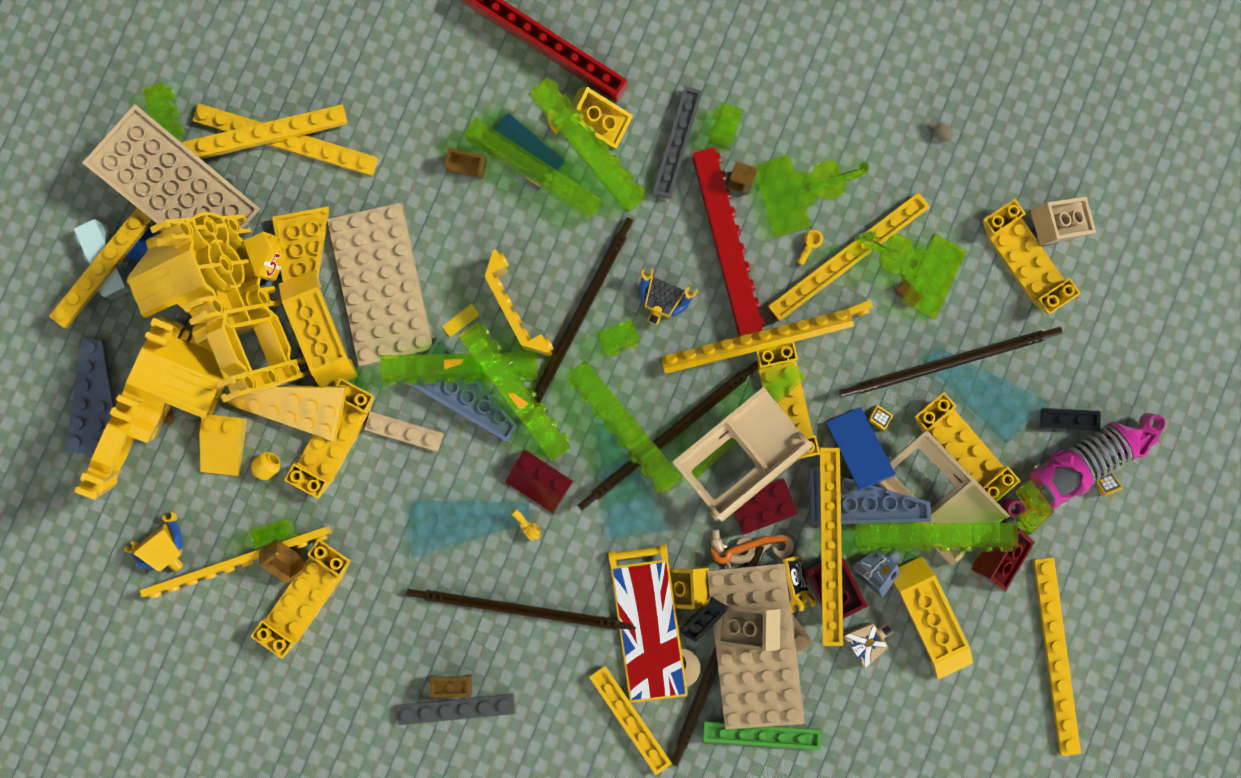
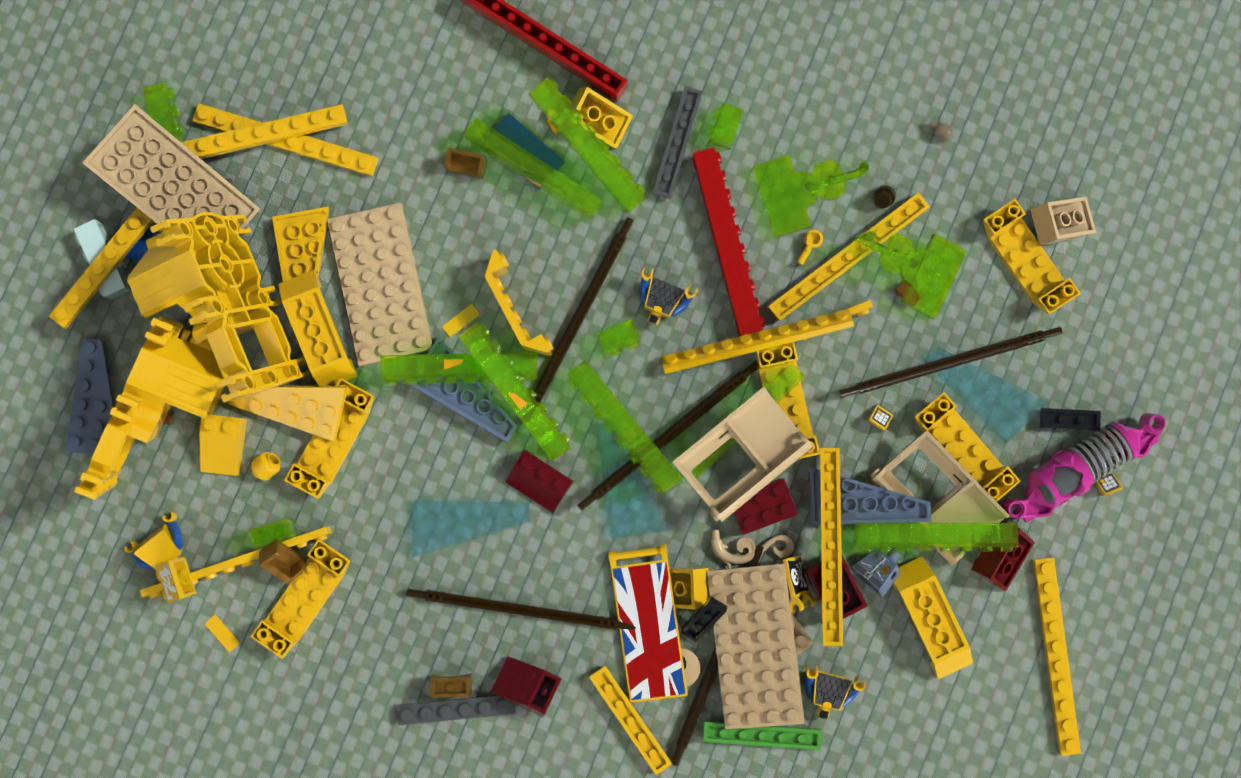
yellow slope [243,232,287,281] -> none
tan plate [364,412,444,452] -> none
yellow plate [511,509,541,541] -> none
orange piece [710,536,788,564] -> none
tan slope [717,605,781,652] -> none
pearl gold panel [727,161,758,195] -> none
blue tile [826,407,895,491] -> none
torso [843,622,892,668] -> none
clear neon green plate [1014,480,1055,536] -> none
none -> yellow slope [156,557,197,603]
none -> yellow sticker [205,615,240,652]
none -> dark red slope [490,656,562,718]
none -> torso [803,665,866,719]
none -> dark brown piece [874,185,896,209]

